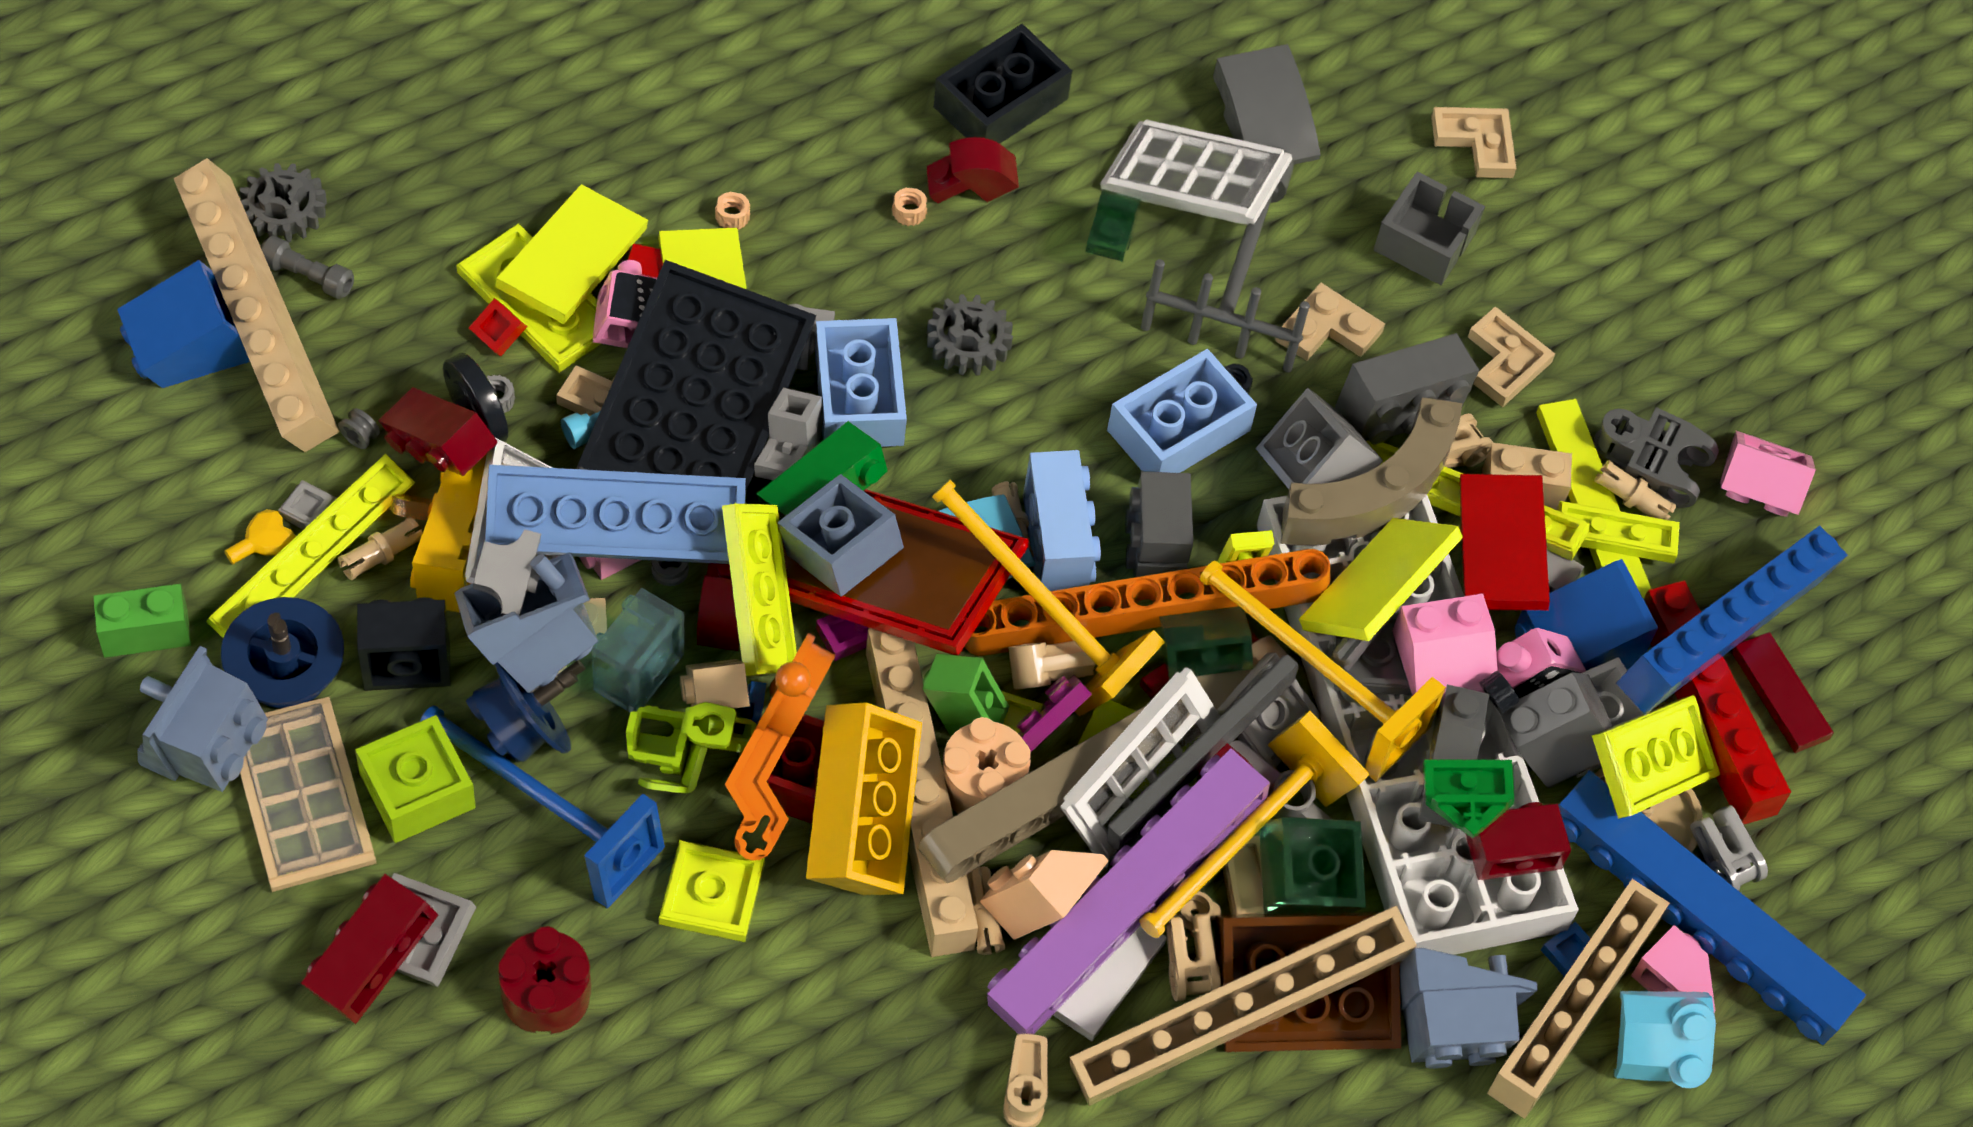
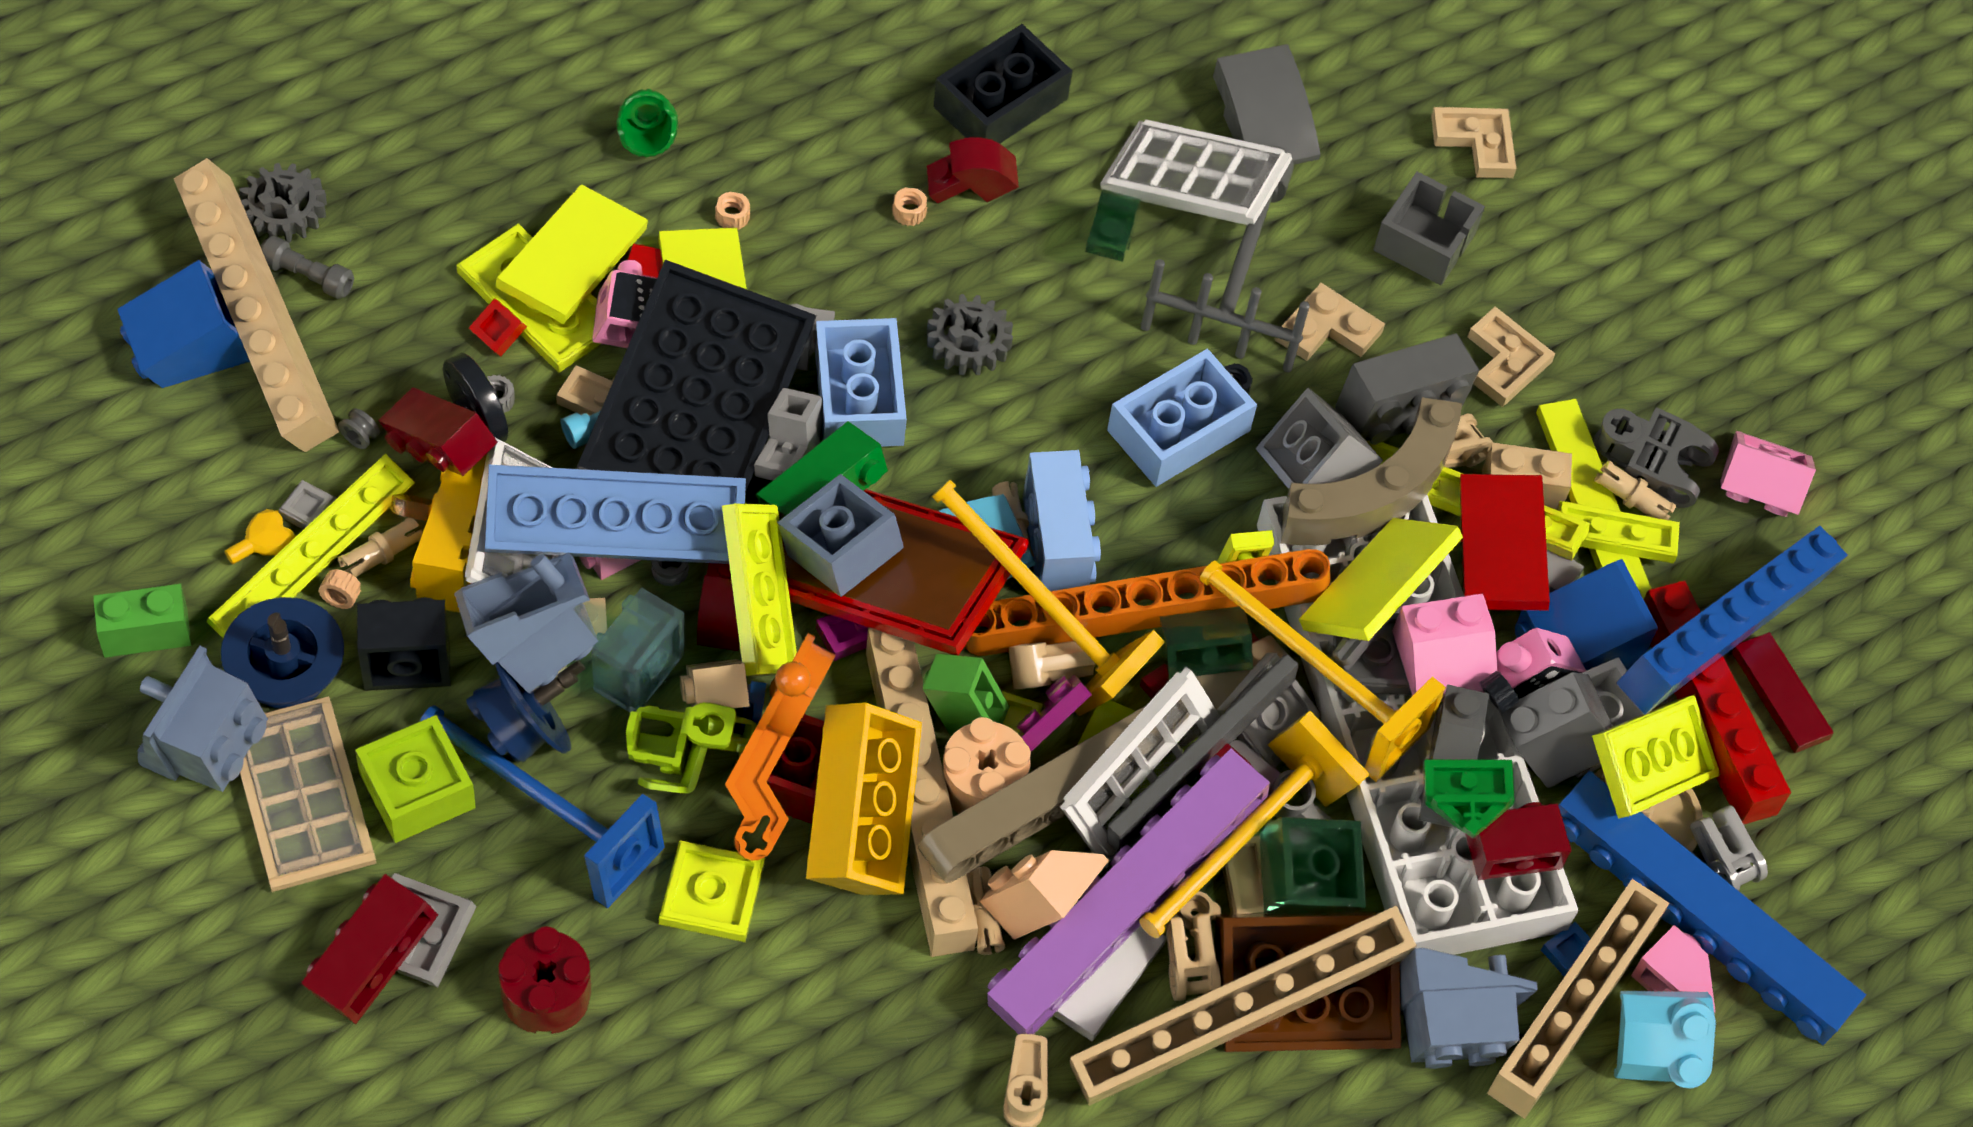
light grey brick [473,529,541,616] -> none
dark grey piece [1125,471,1193,578] -> none
none -> light nougat axle [318,569,361,609]
none -> green hair [616,89,678,158]

